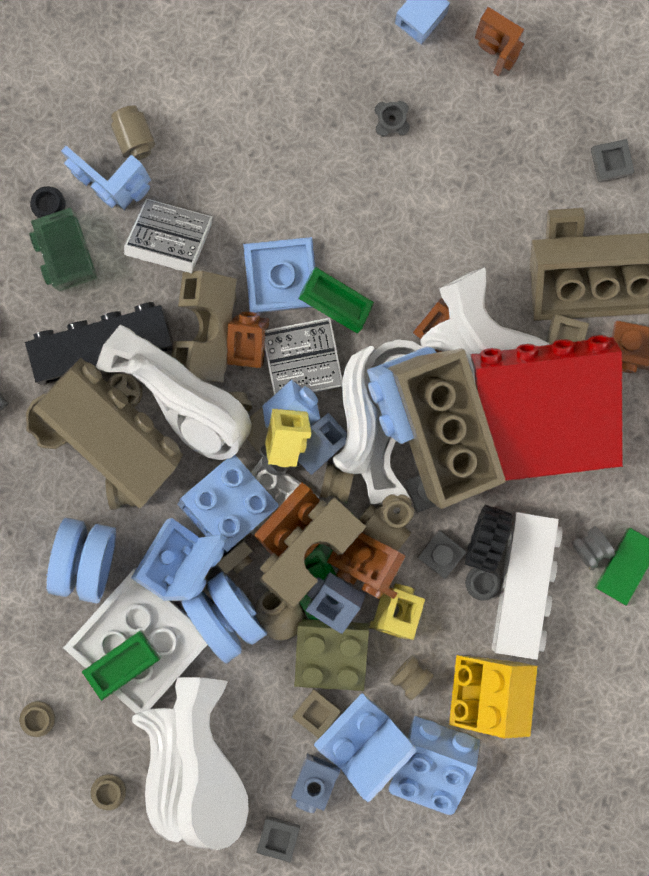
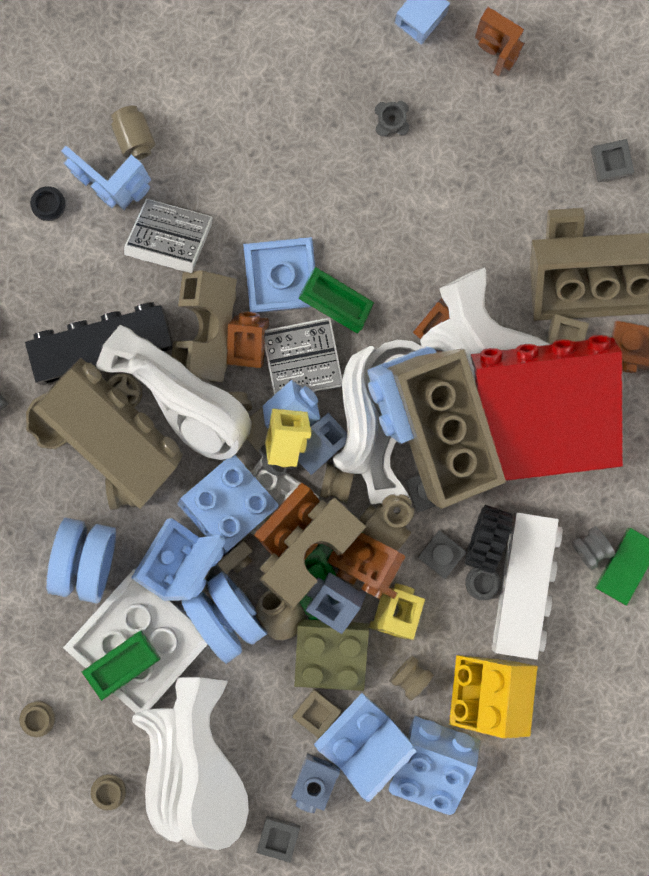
clear green brick [29,208,98,292] -> none

